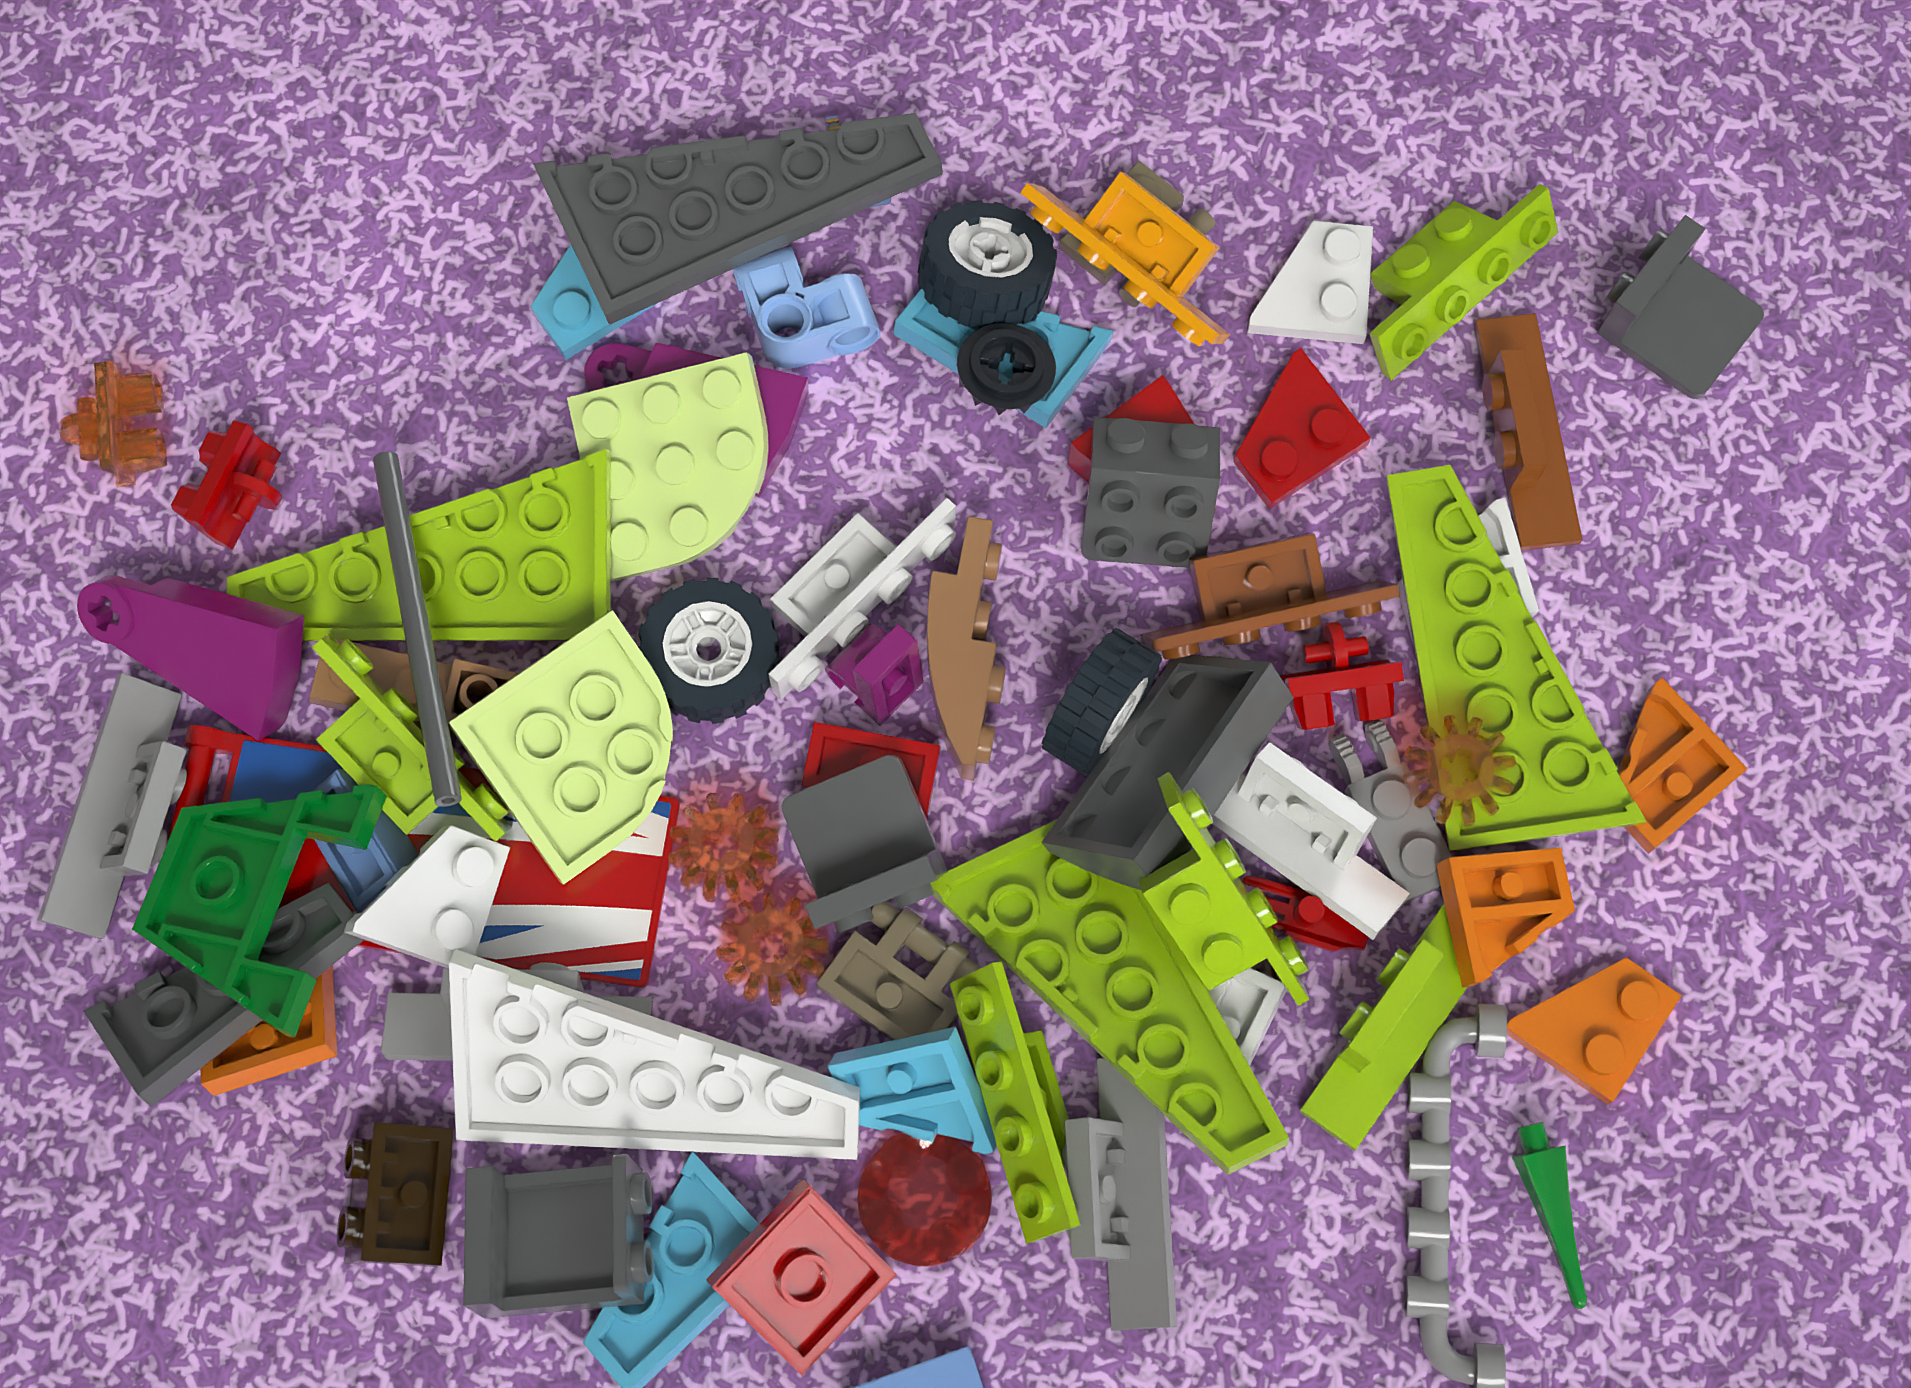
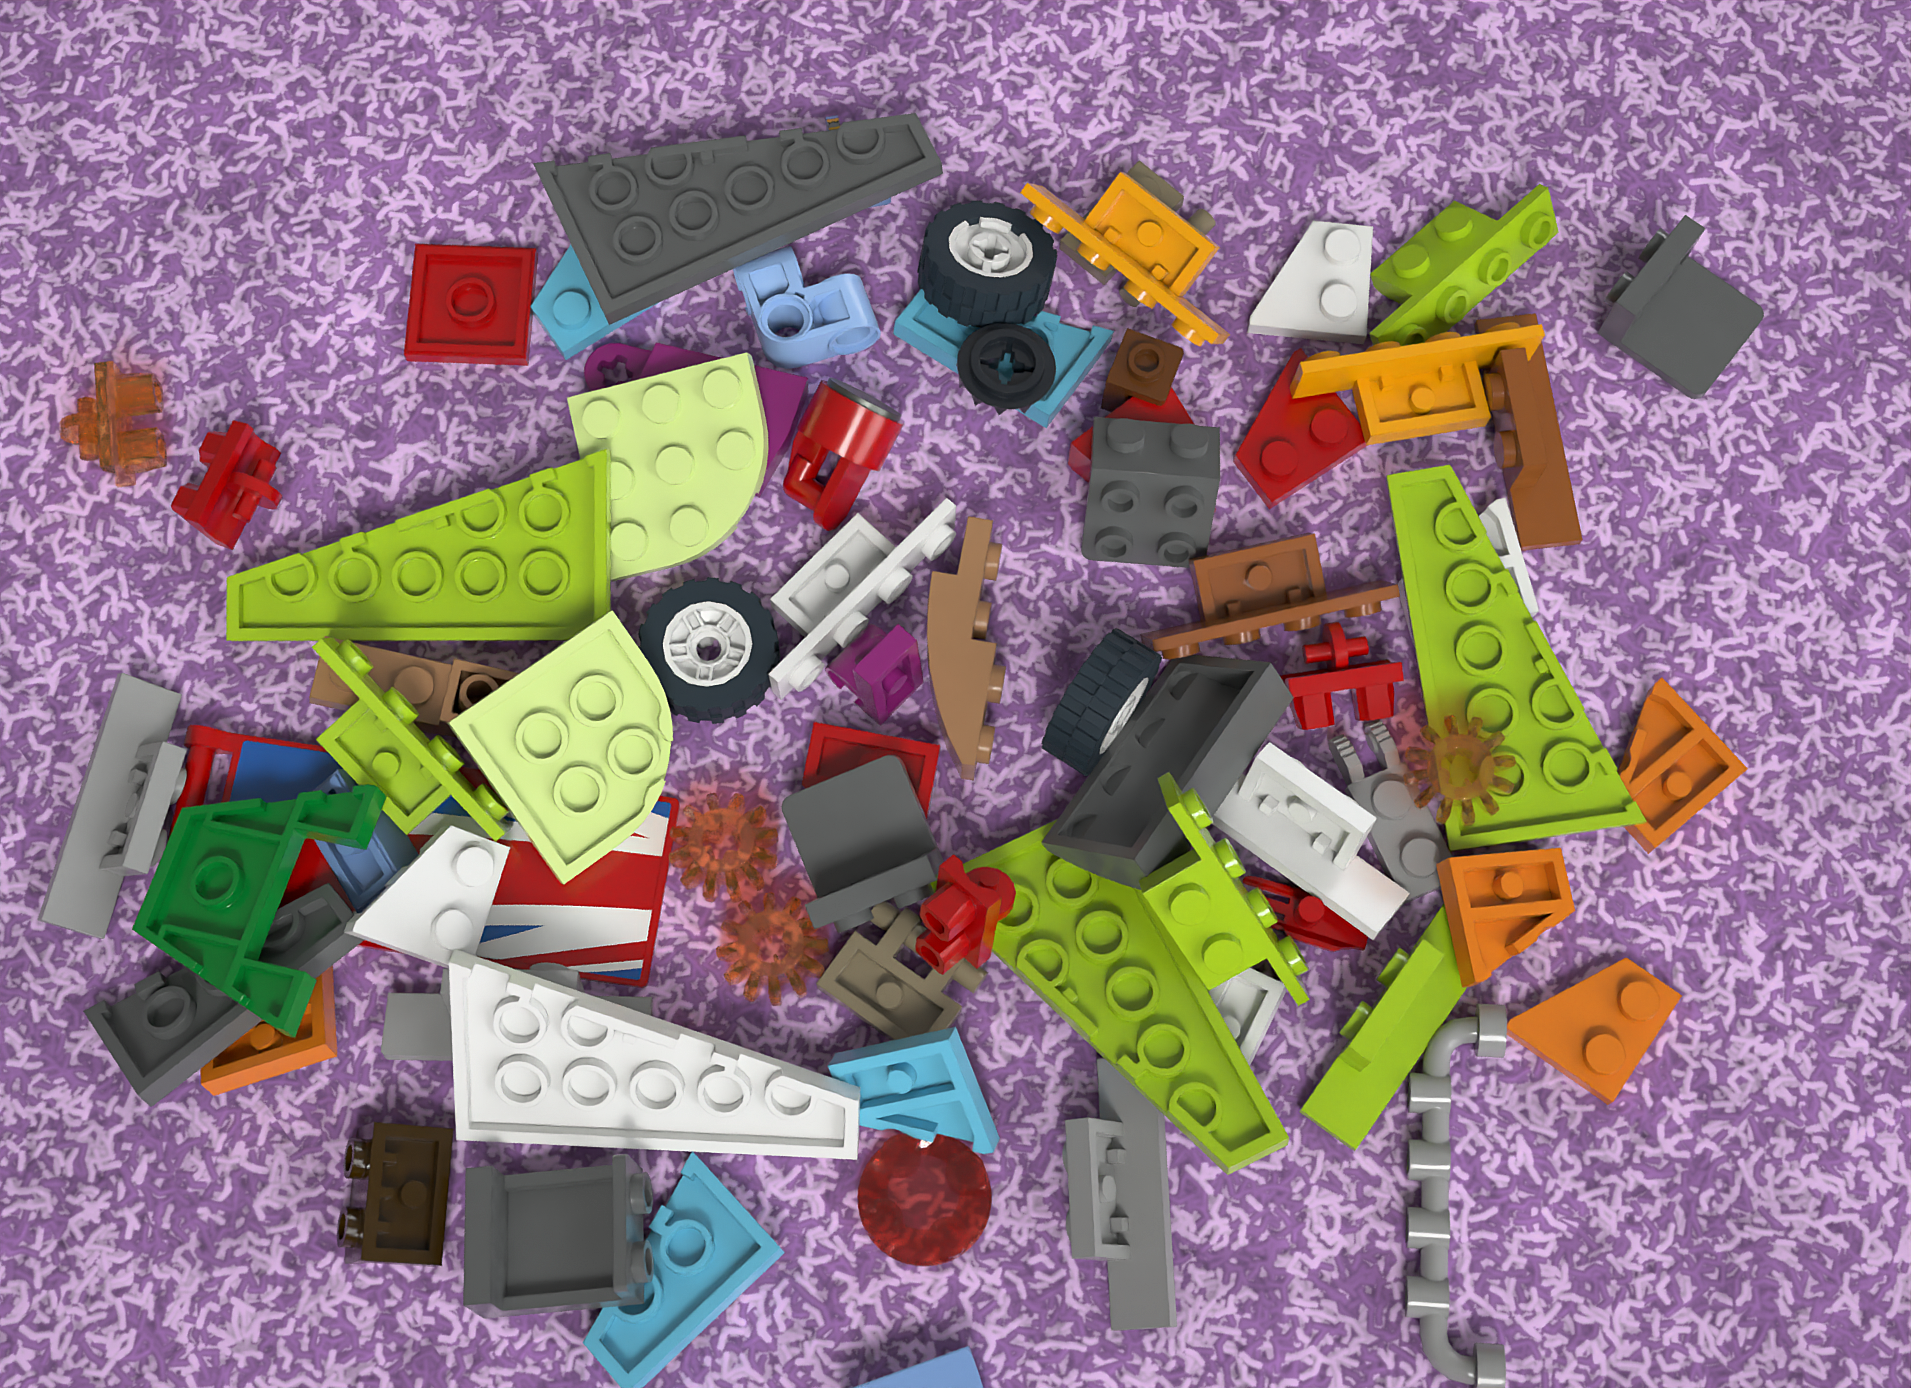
magenta piece [77,575,304,741] -> none
dark grey piece [373,452,462,807] -> none
tile [706,1179,897,1376] -> none
lime bracket [950,961,1081,1244] -> none
green piece [1512,1122,1587,1309] -> none
none -> red tile [404,244,538,366]
none -> red piece [783,377,904,531]
none -> red hips [915,854,1016,975]
none -> reddish brown bracket [1100,328,1184,412]
none -> light orange bracket [1290,322,1545,446]

